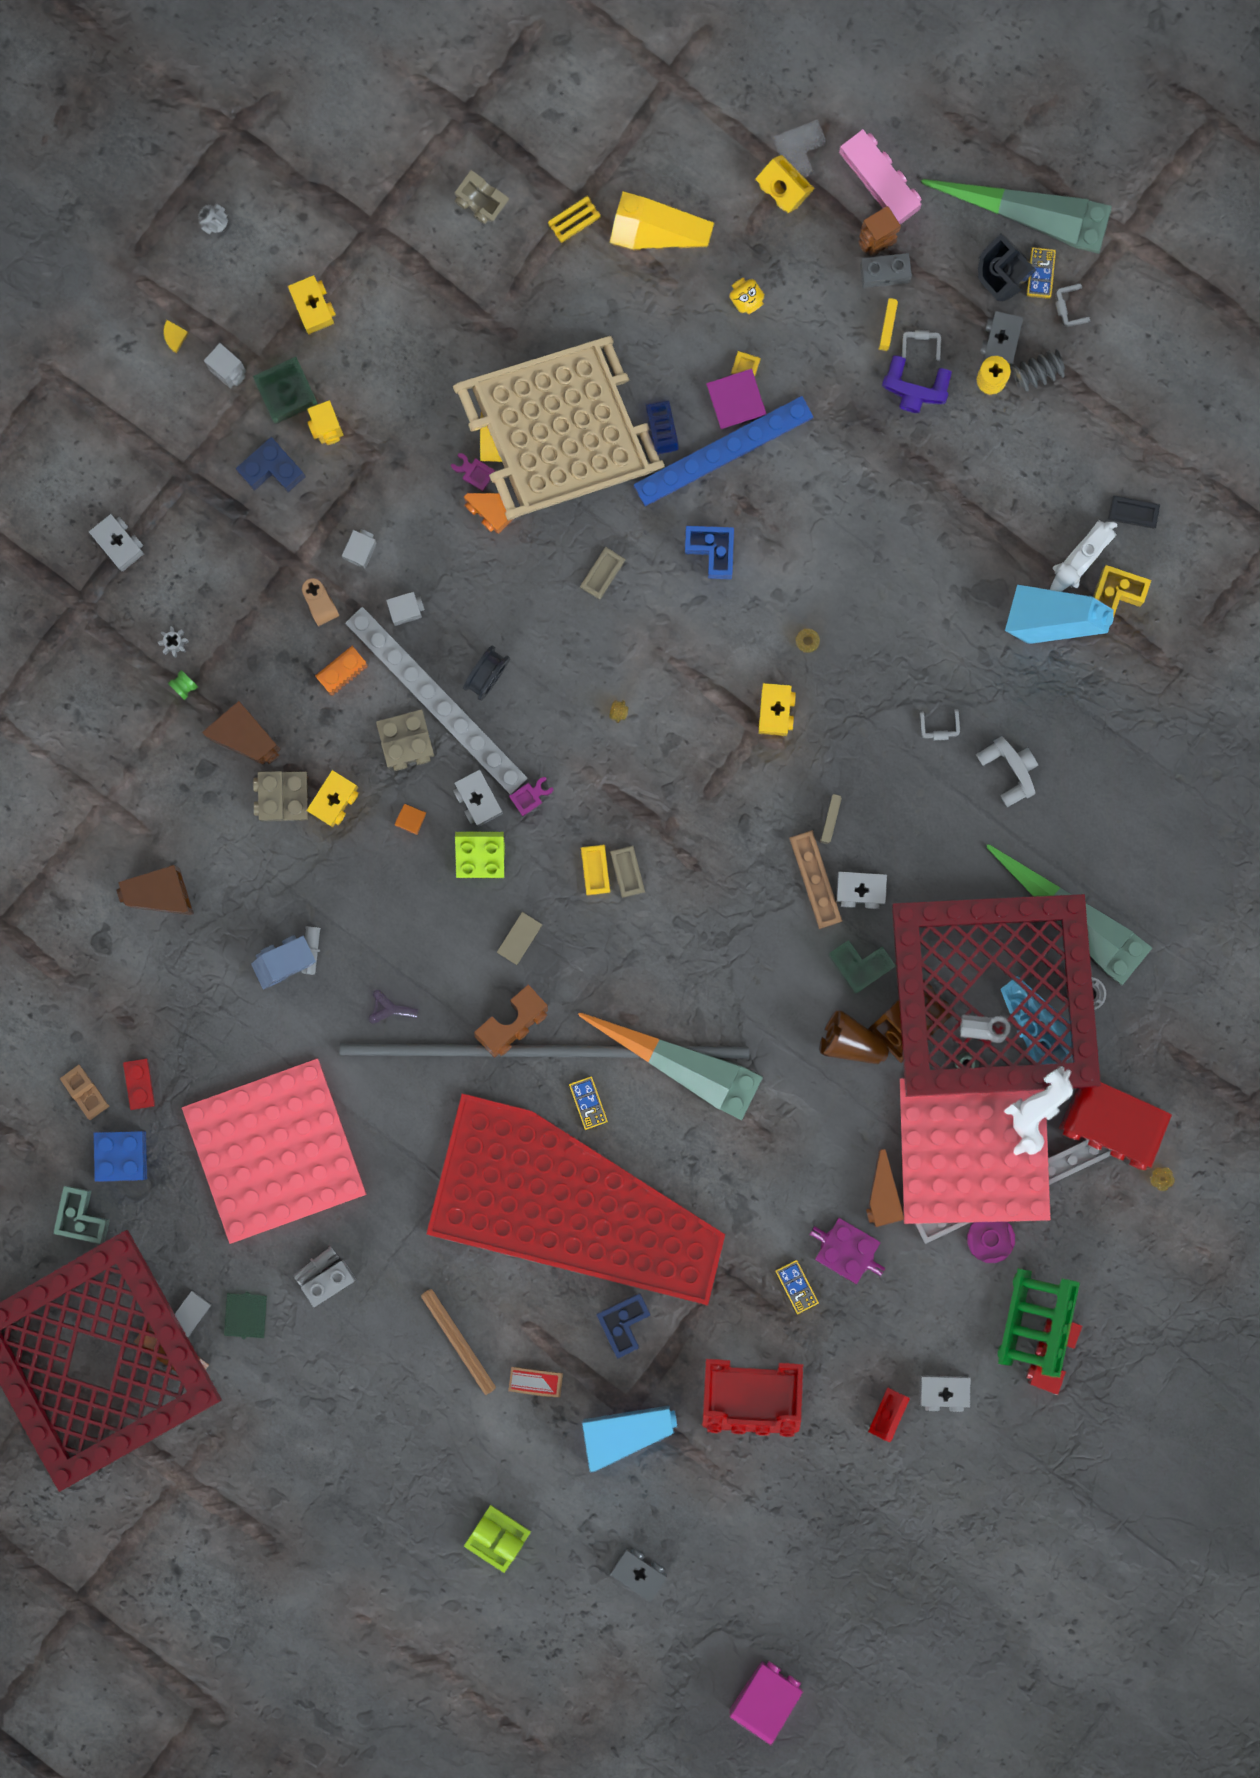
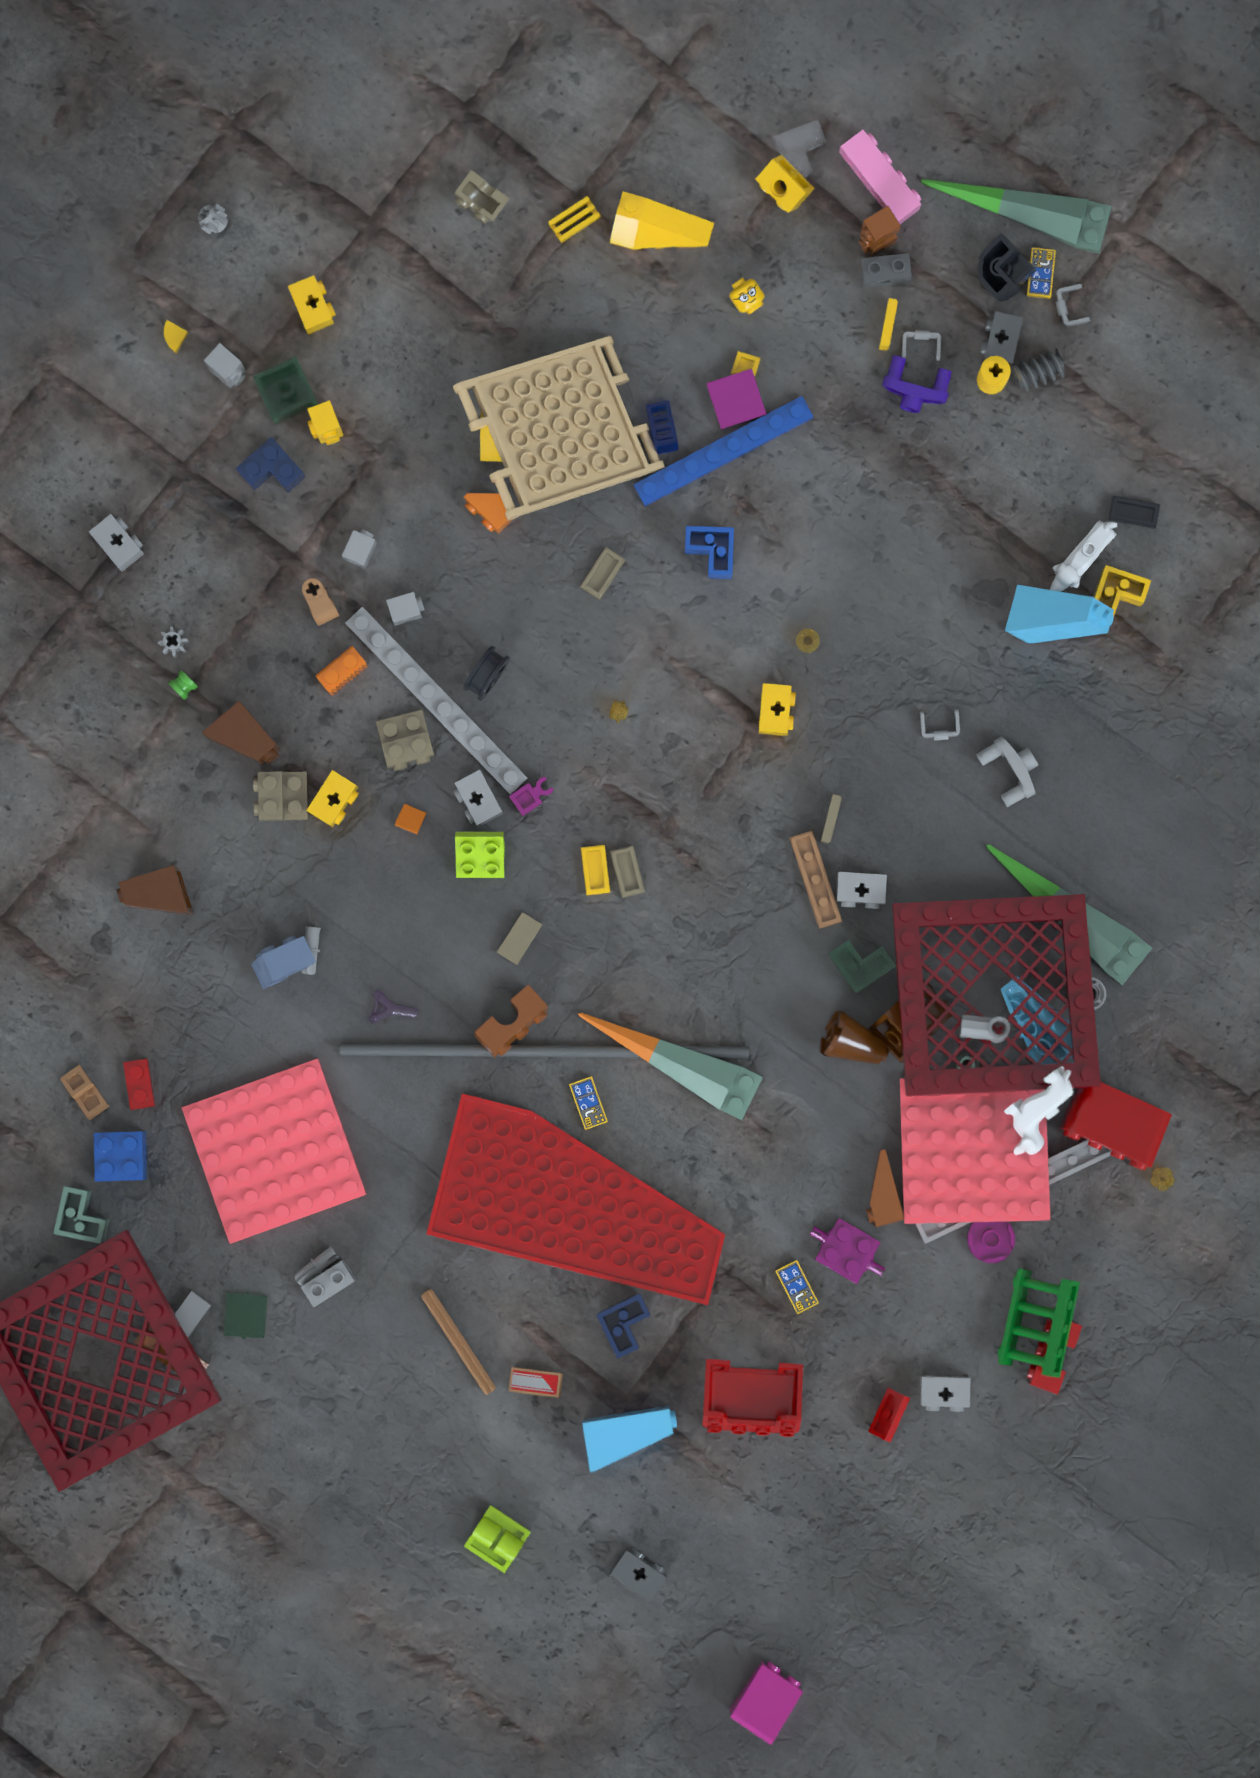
magenta plate [451,453,496,492] -> none

